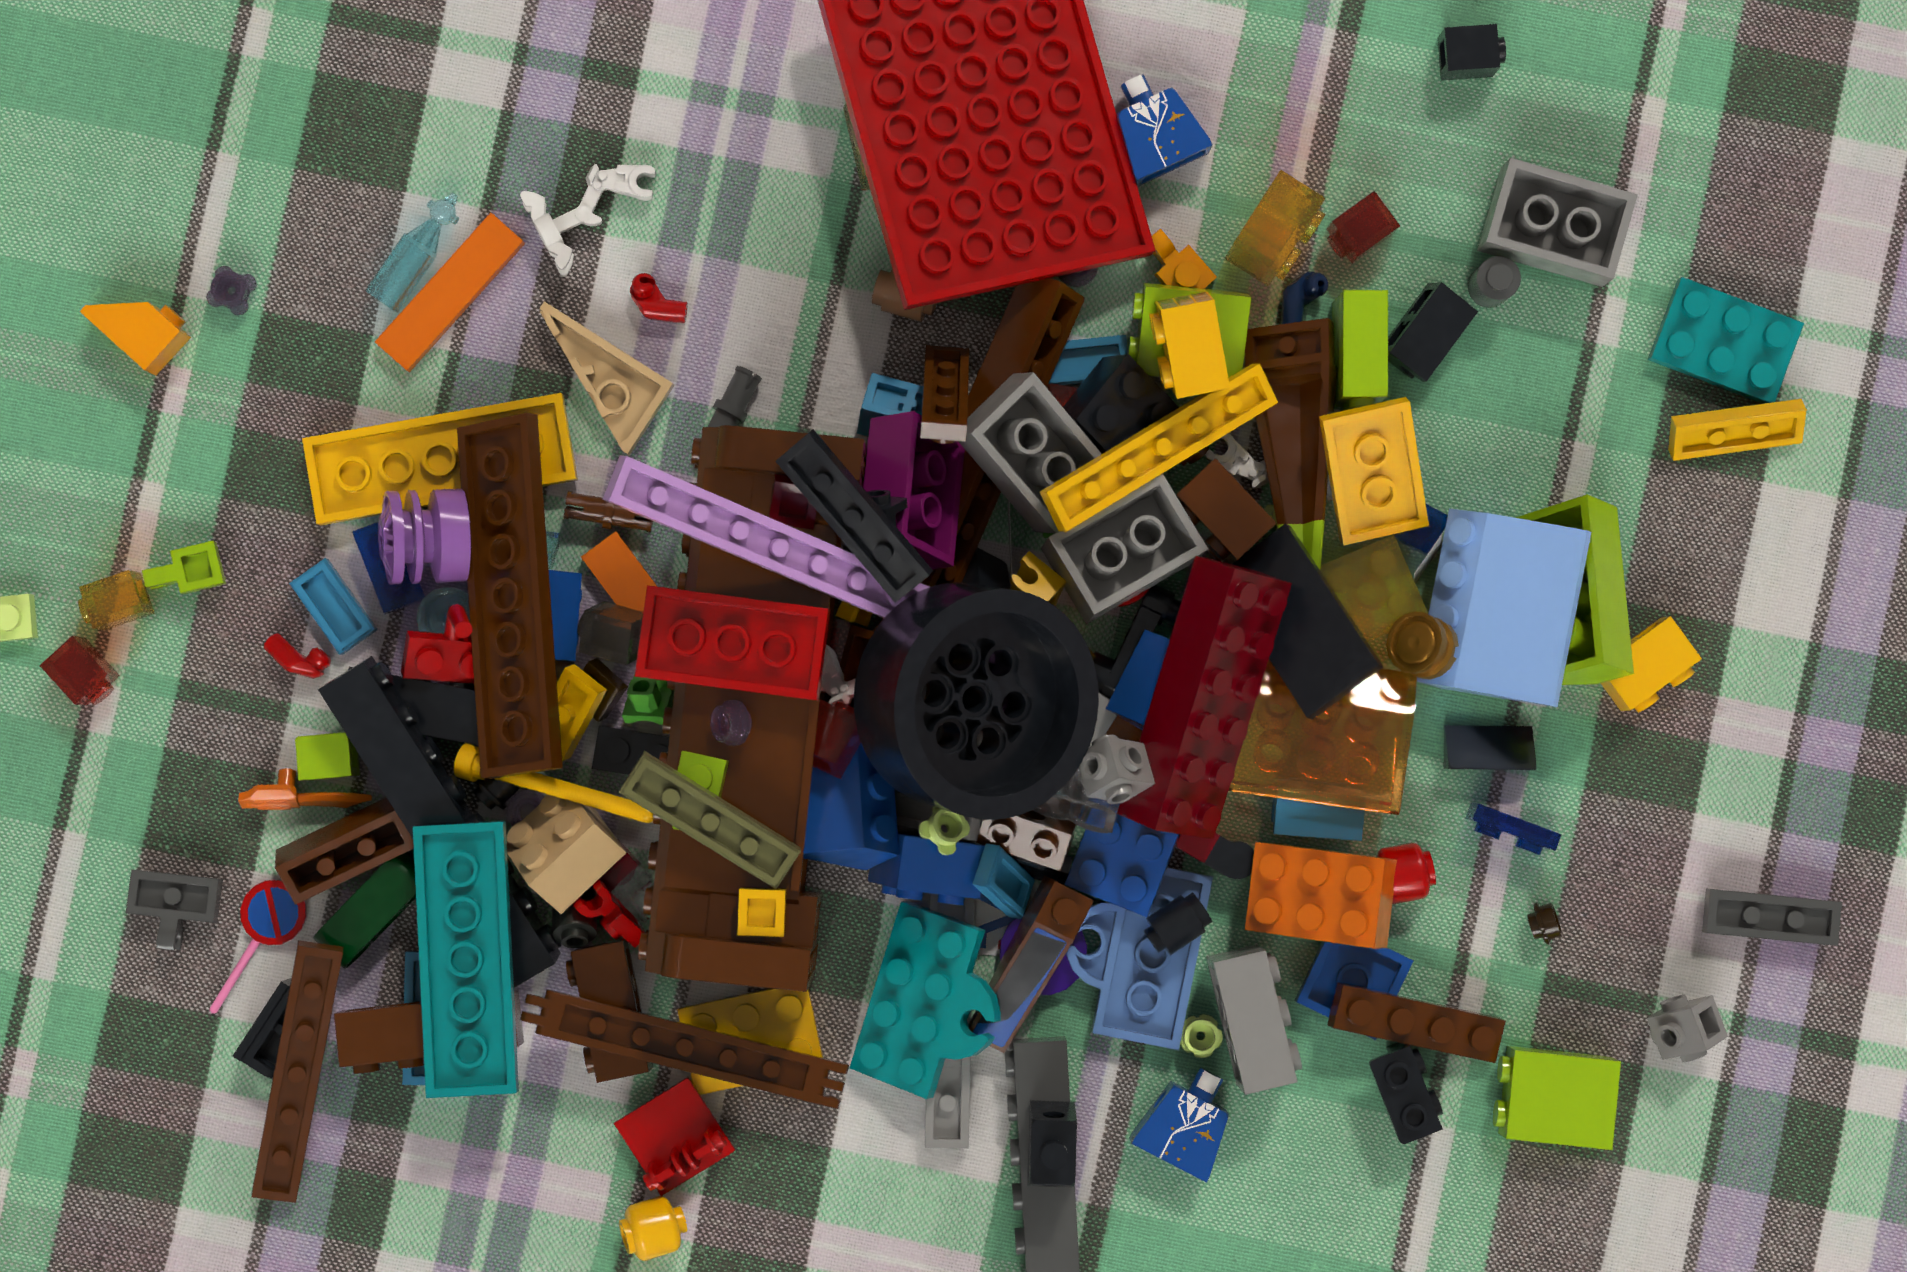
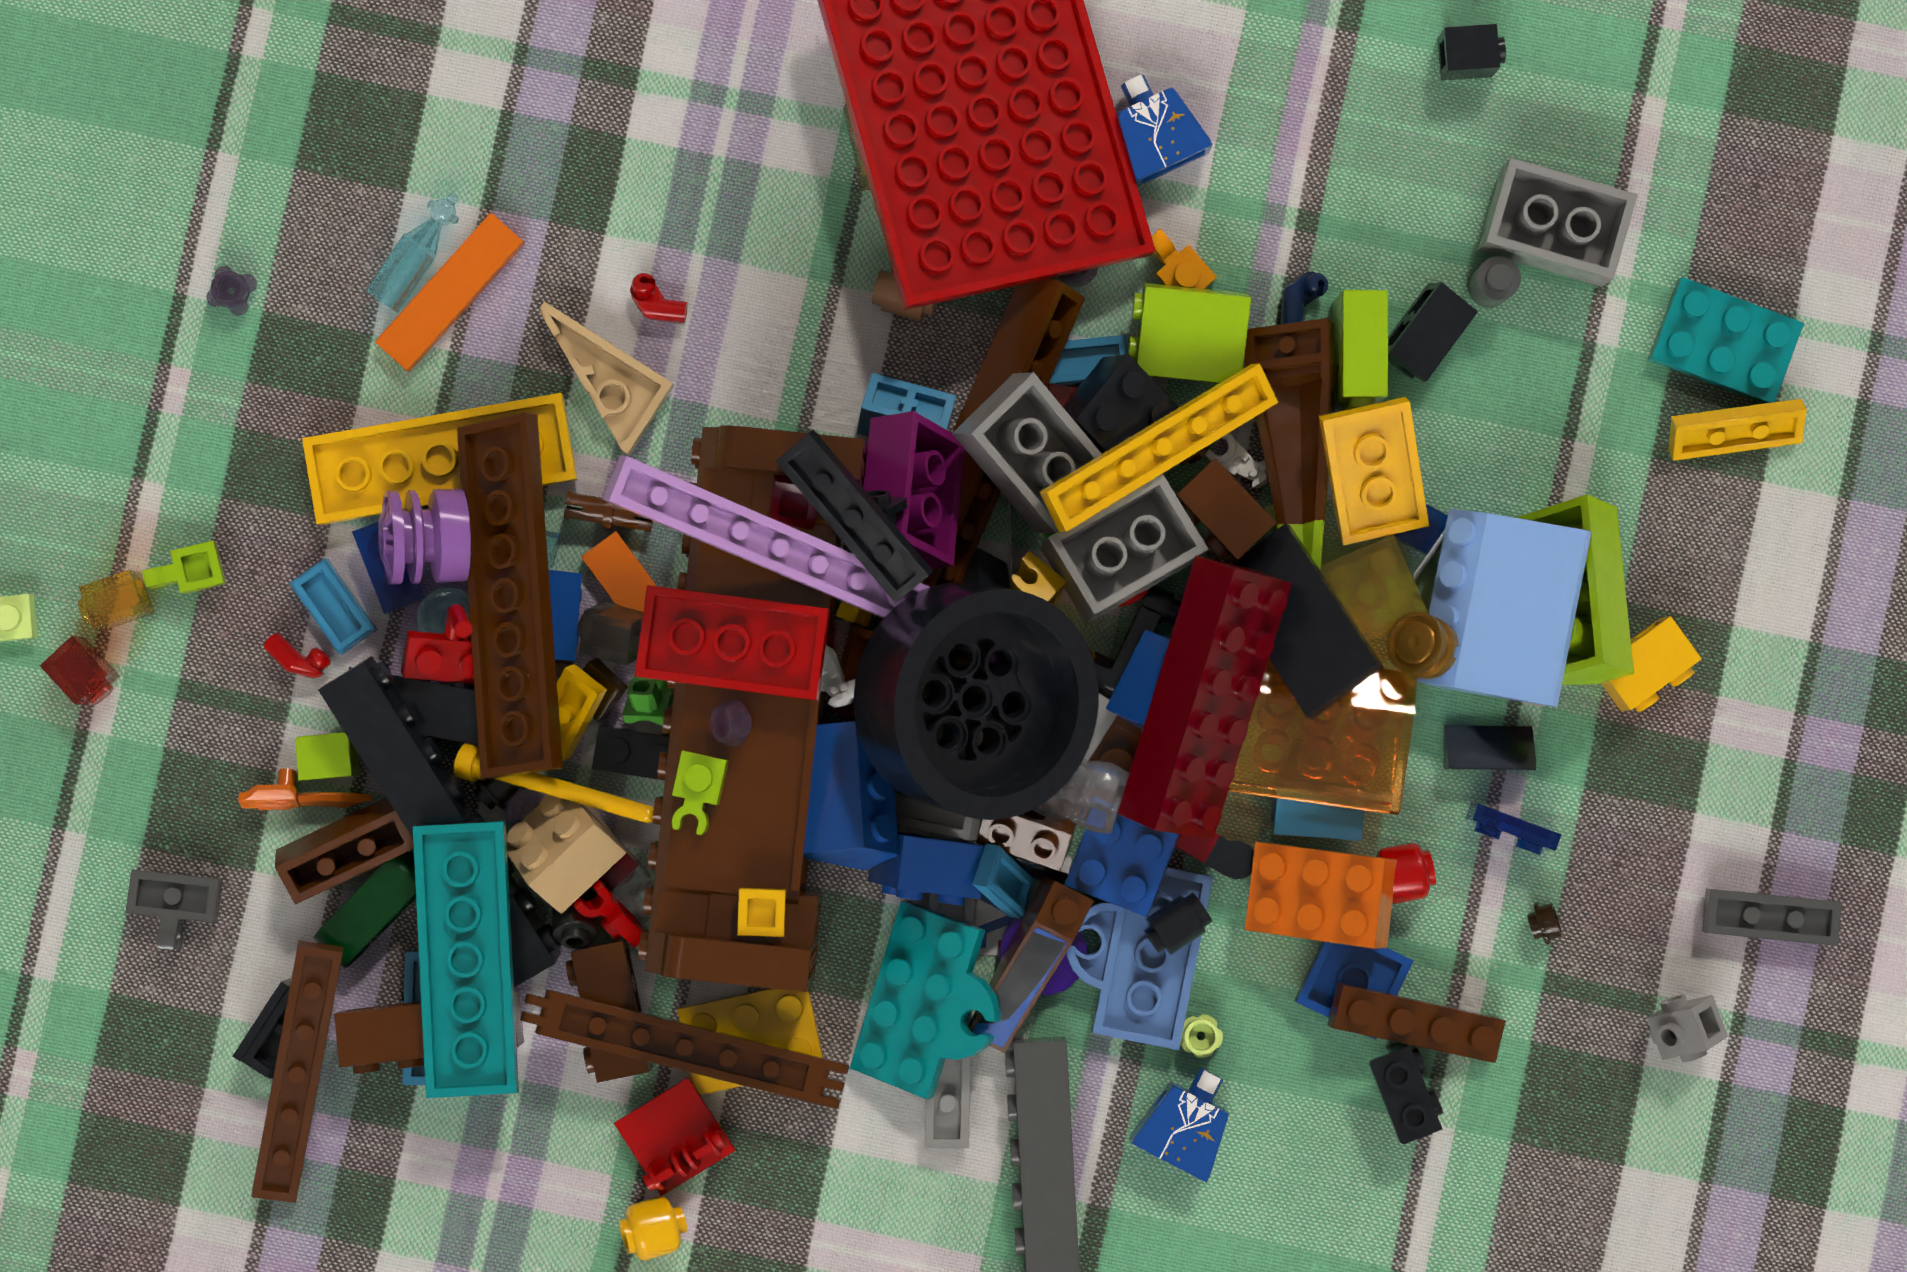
light orange slope [80,302,191,376] -> none
piece [210,880,307,1014] -> none
white piece [520,164,656,277] -> none
olive tile [619,751,801,889] -> none
dark grey pin [708,366,762,427] -> none
clear red brick [813,700,861,779] -> none
yellowish green plate [918,806,970,856] -> none
reddish brown plate [920,345,969,444] -> none
black torso [1028,1100,1077,1188] -> none
light grey brick [1079,735,1155,804] -> none
yellow brick [1149,291,1230,399] -> none
light grey brick [1206,944,1302,1095] -> none
clear yellow brick [1225,170,1326,286] -> none
clear red brick [1327,191,1400,264] -> none
lime brick [1493,1046,1621,1150] -> none

